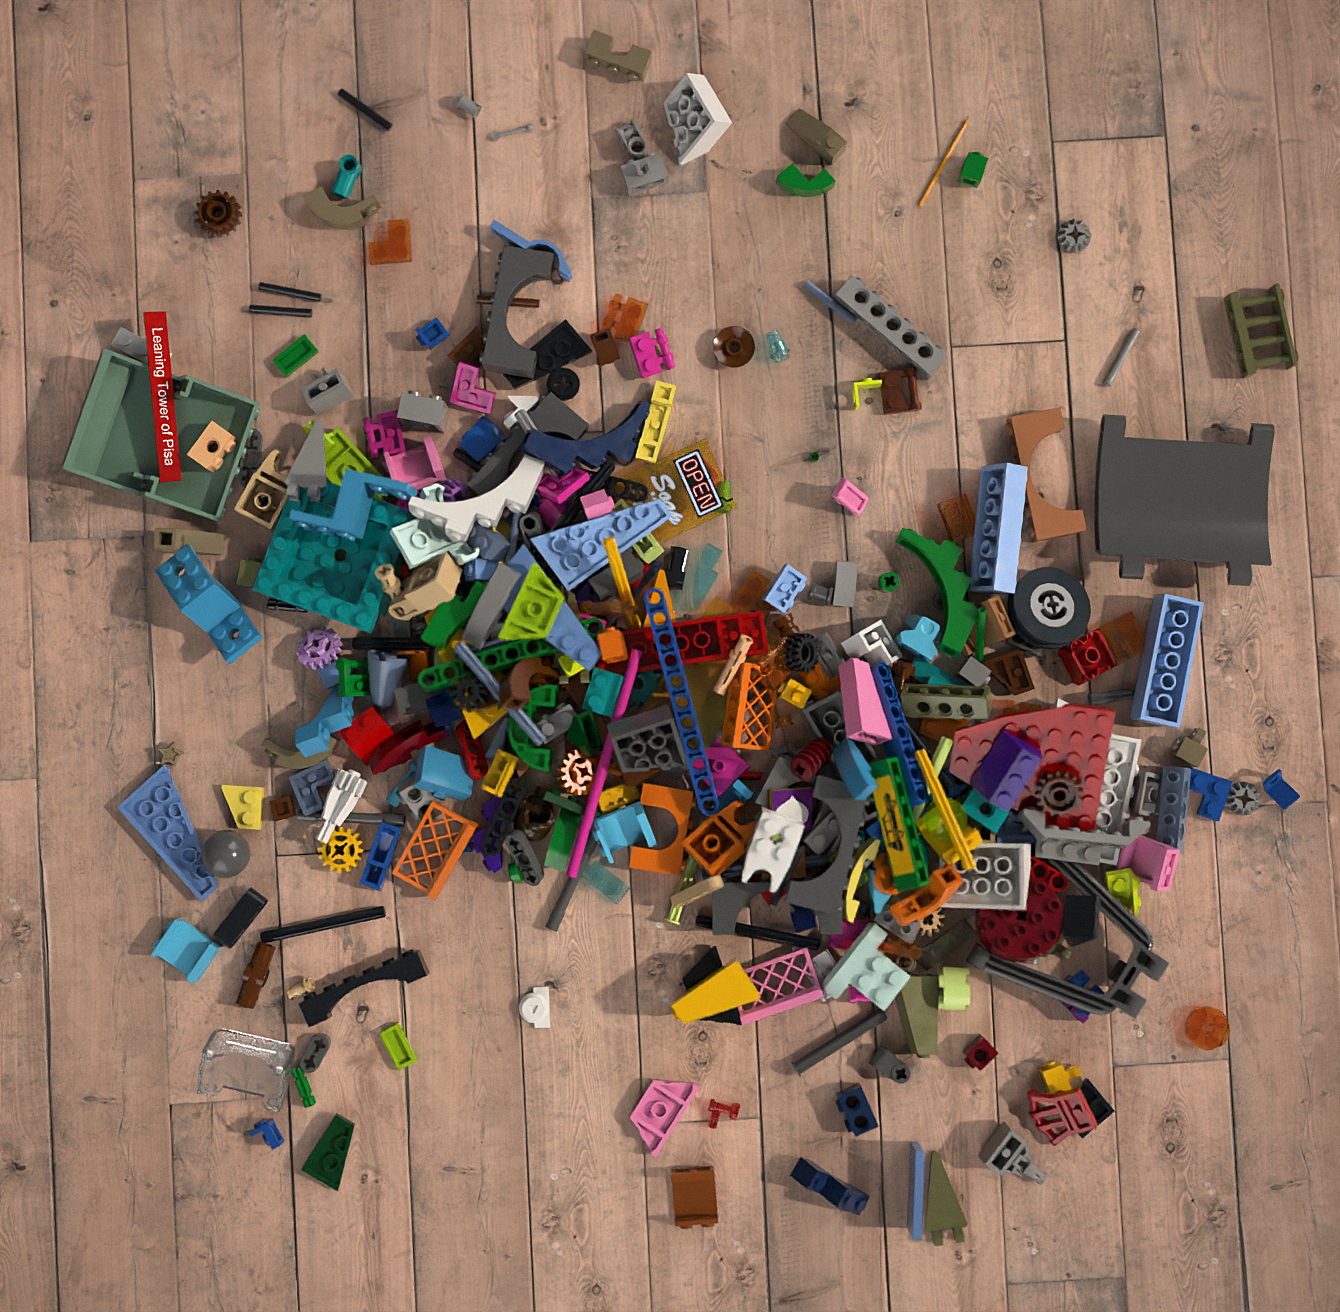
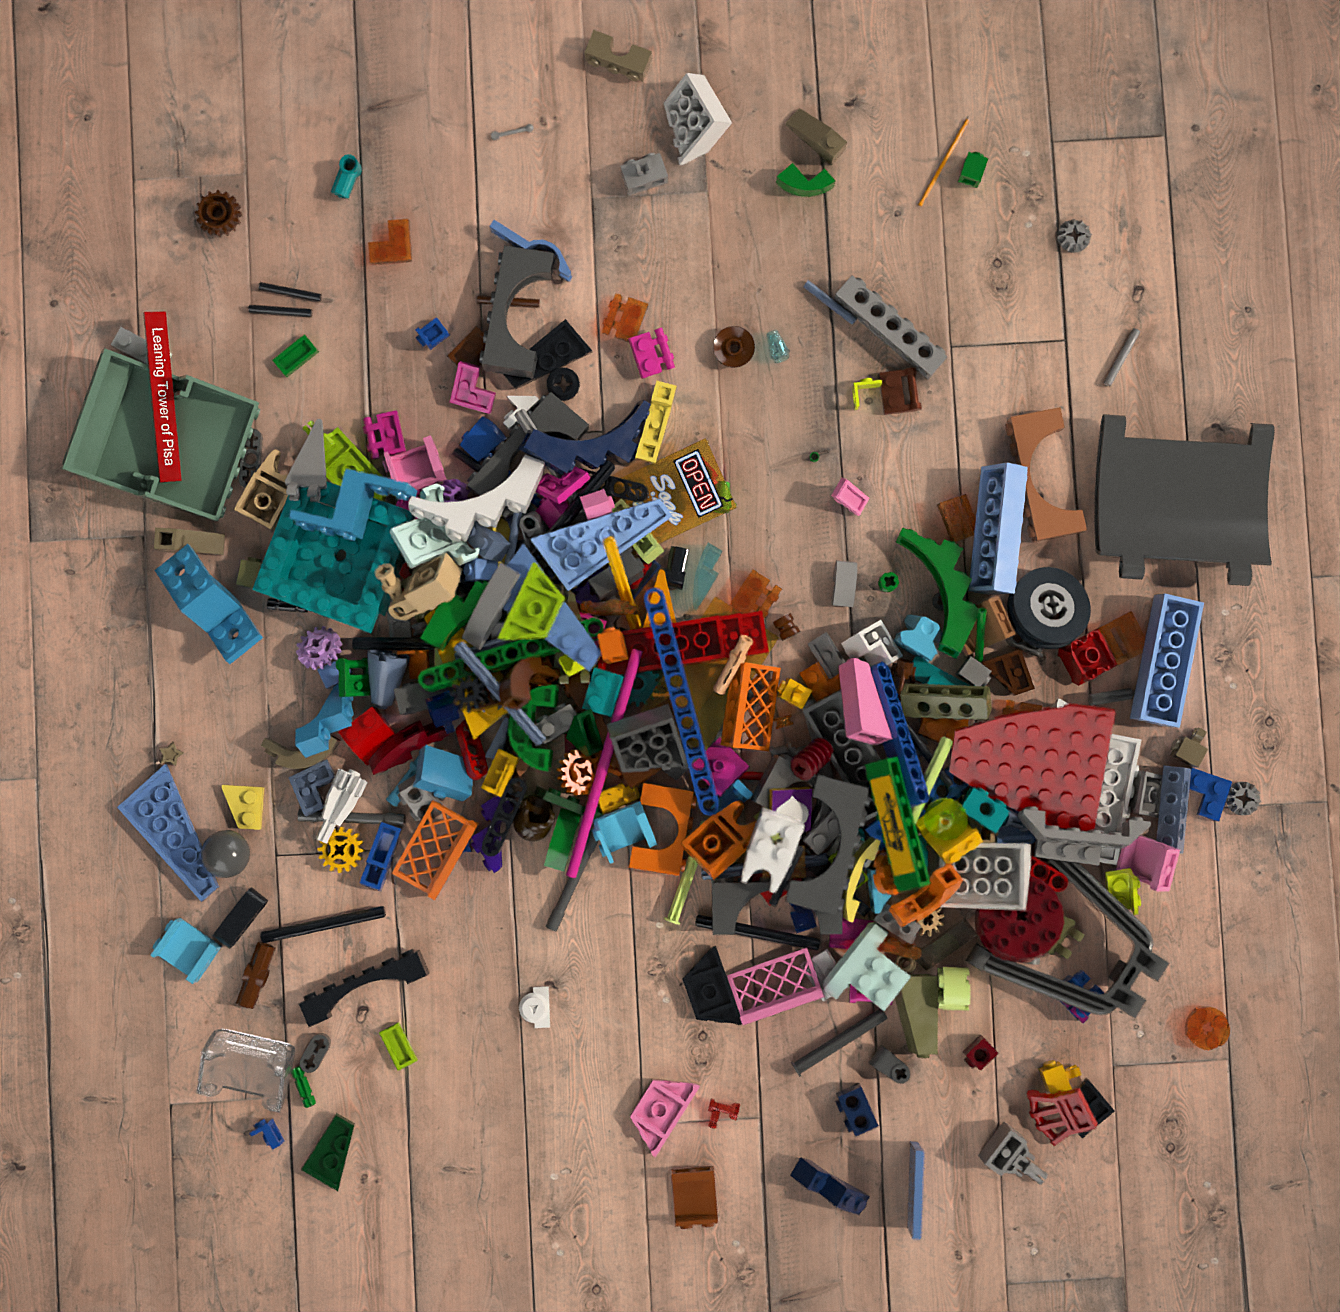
light nougat brick [187,421,237,472] -> none
reddish brown plate [269,795,297,822] -> none
tan pin [286,977,315,1001] -> none
light grey brick [301,367,354,416] -> none
dark tan arch [303,186,381,230] -> none
black piece [338,88,393,131] -> none
light grey brick [397,391,449,433] -> none
light grey pin [454,93,482,118] -> none
dark grey beam [505,829,544,886] -> none
green tile [508,862,524,883] -> none
clear light blue slope [583,860,630,904] -> none
reddish brown brick [590,328,621,366] -> none
light grey piece [615,118,647,161] -> none
tan beam [670,875,724,908] -> none
yellow slope [670,957,761,1024] -> none
clear orange plate [757,635,791,690] -> none
light blue bracket [762,564,807,613] -> none
black tyre [783,633,820,672] -> none
dark grey bush [808,582,833,605] -> none
dark azure slope [833,737,878,800] -> none
yellow axle [915,749,976,871] -> none
olive flag [925,1151,968,1246] -> none
dark purple slope [970,730,1042,812] -> none
reddish brown gear [1035,769,1084,817] -> none
black slope [1063,895,1100,947] -> none
olive fence [1224,283,1298,379] -> none
blue bracket [1263,769,1300,810] -> none

